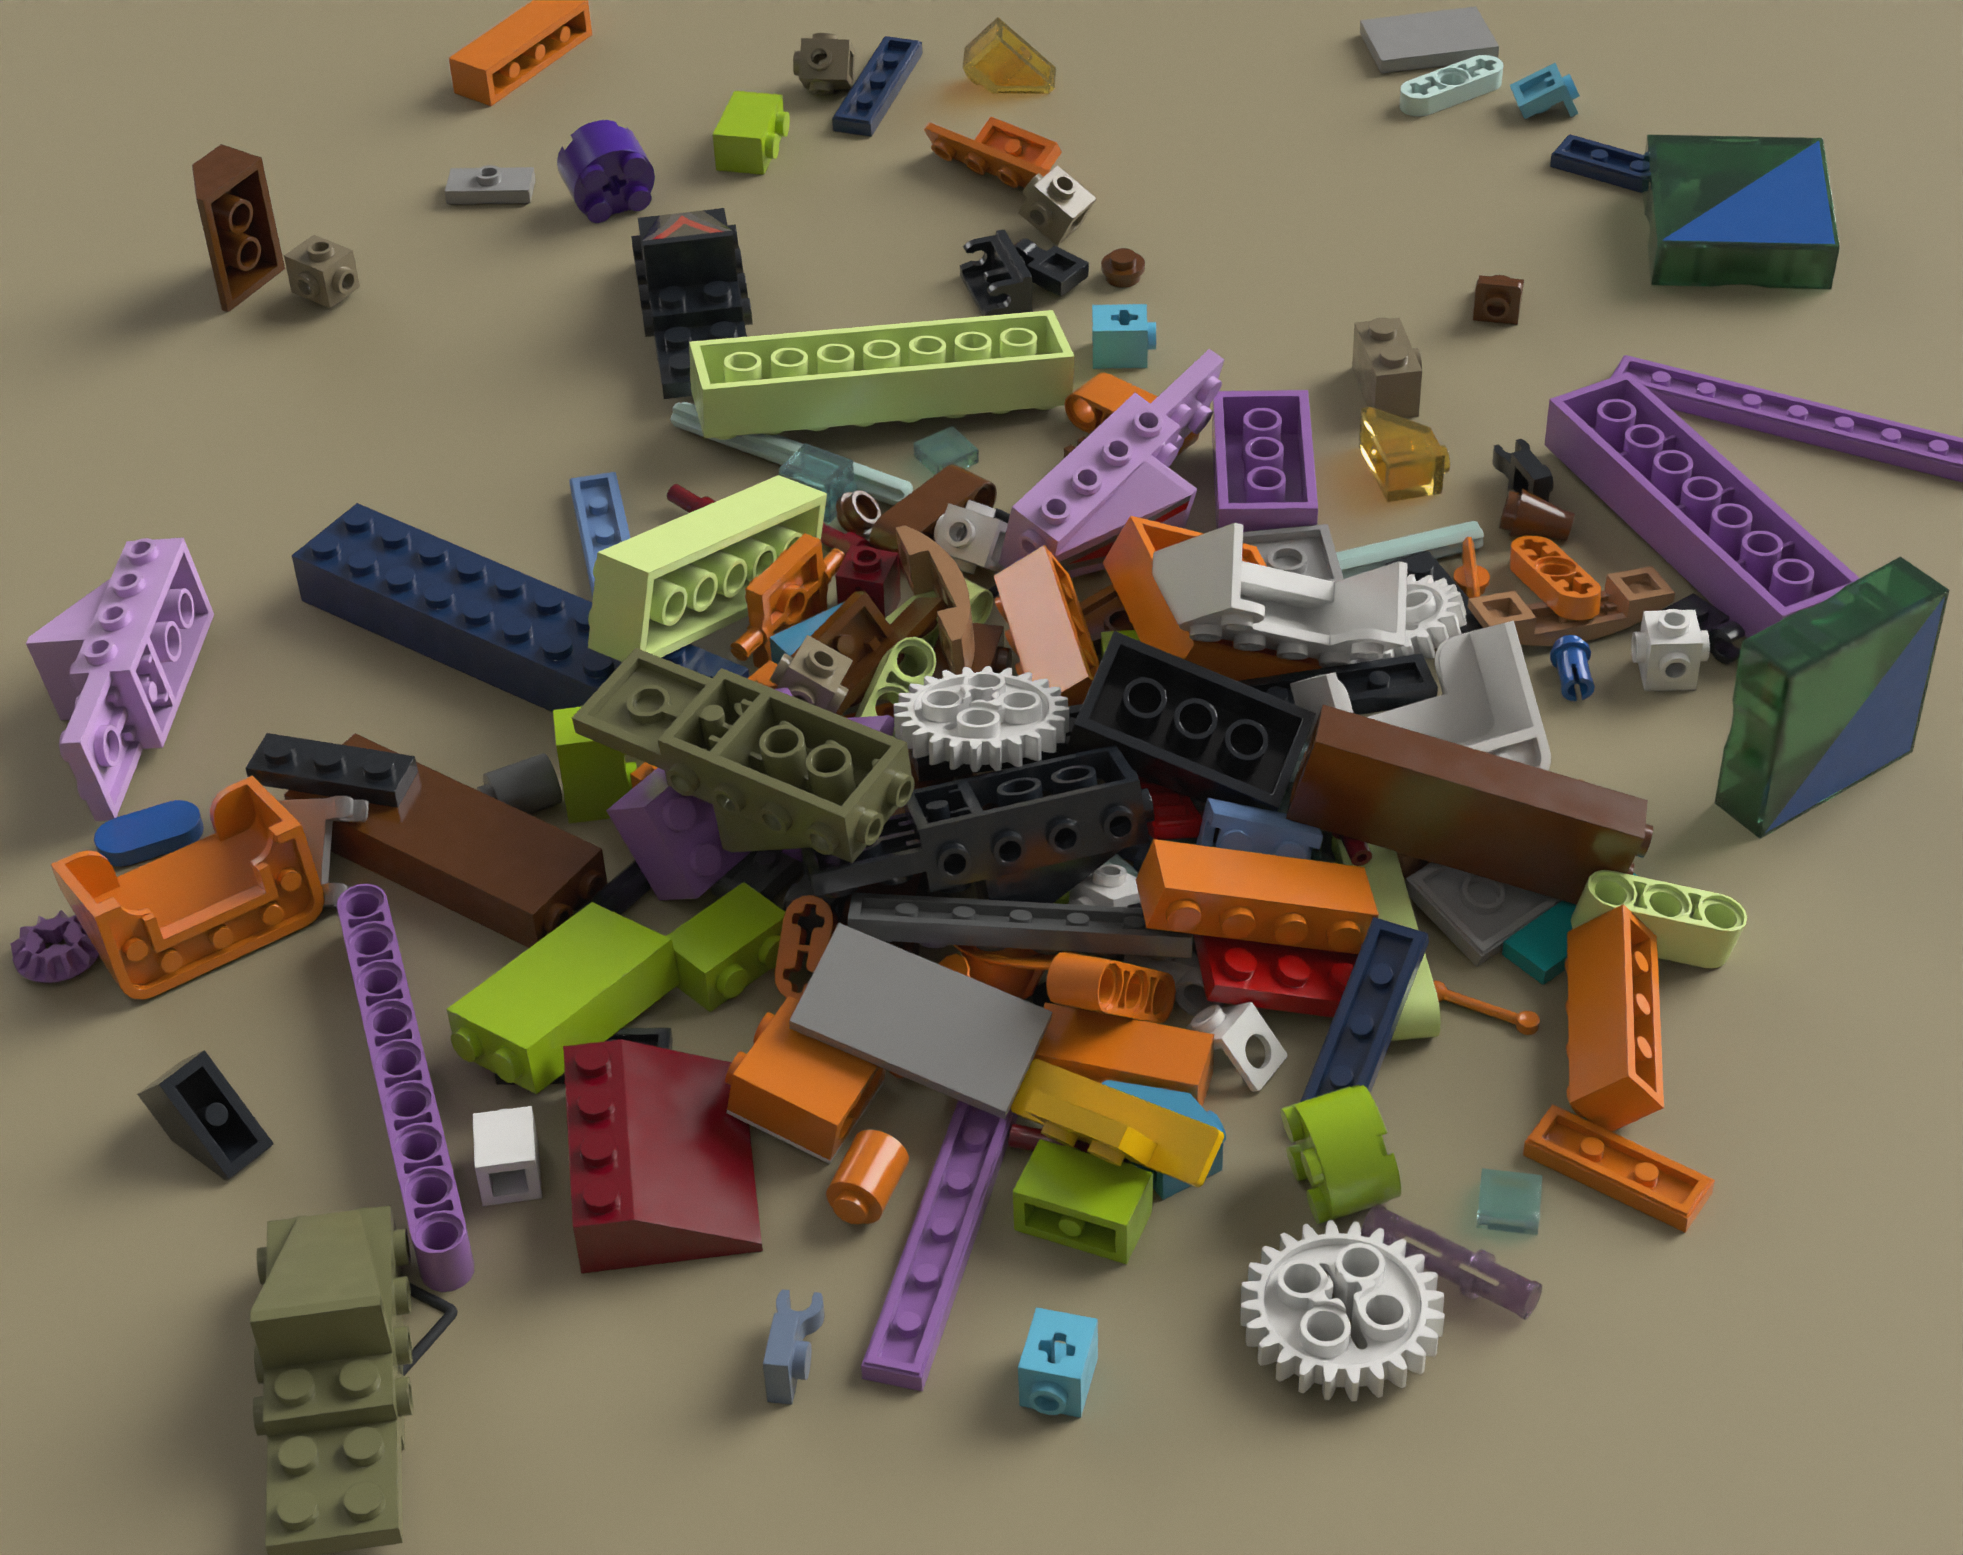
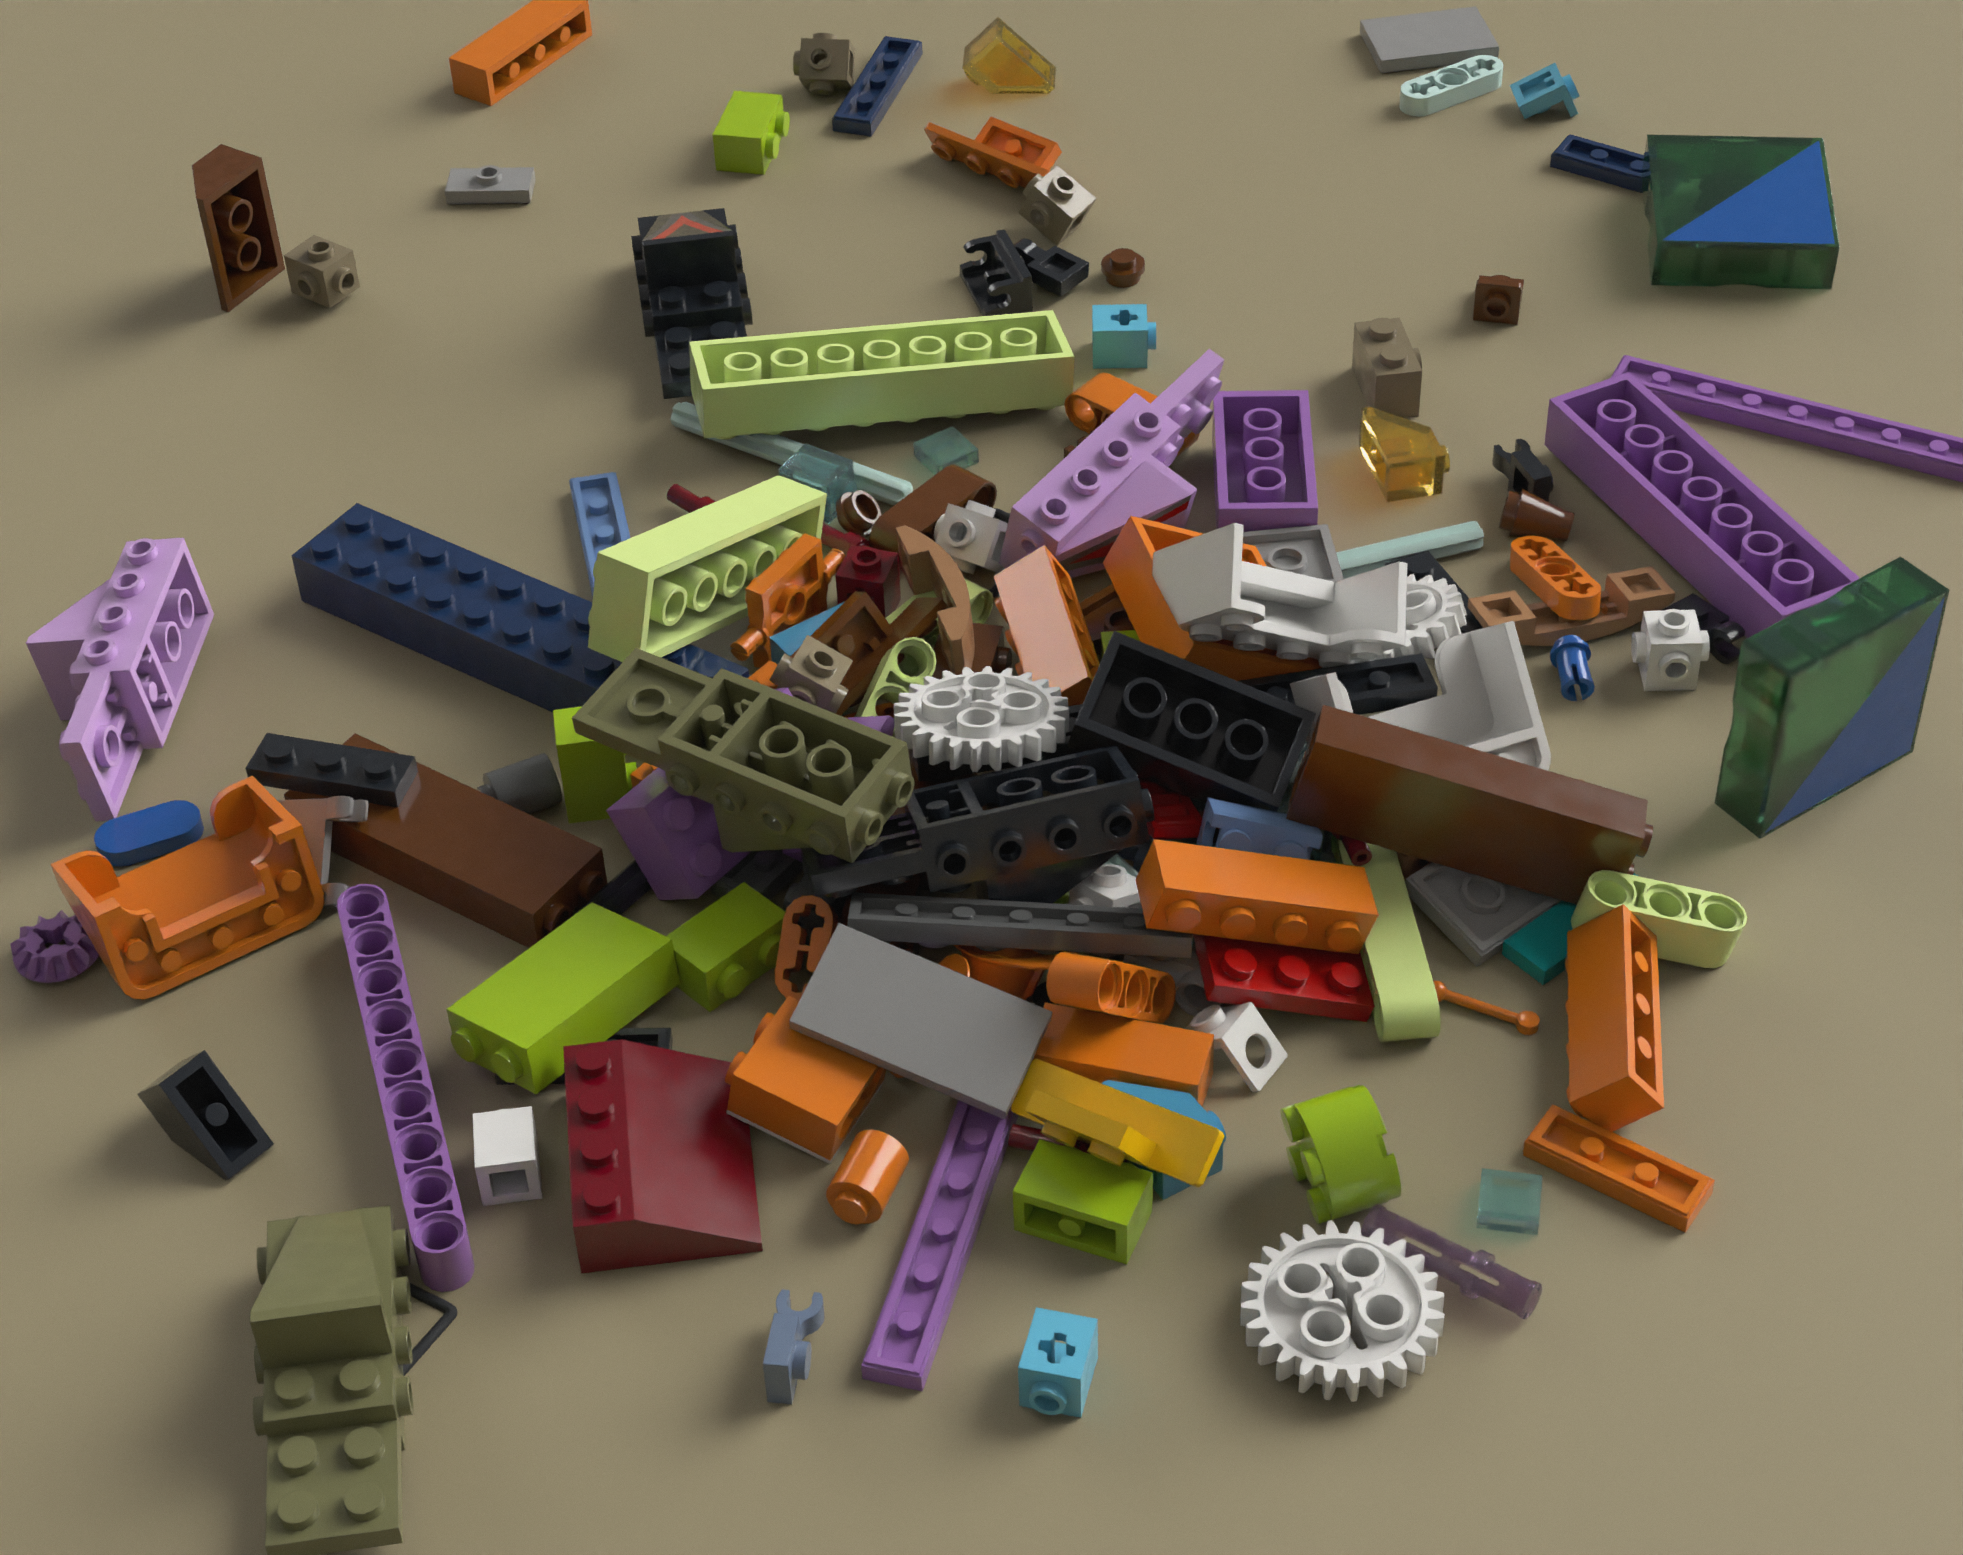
dark purple brick [557,120,655,223] -> none
dark blue tile [1300,917,1429,1102] -> none
orange piece [1453,537,1490,598] -> none

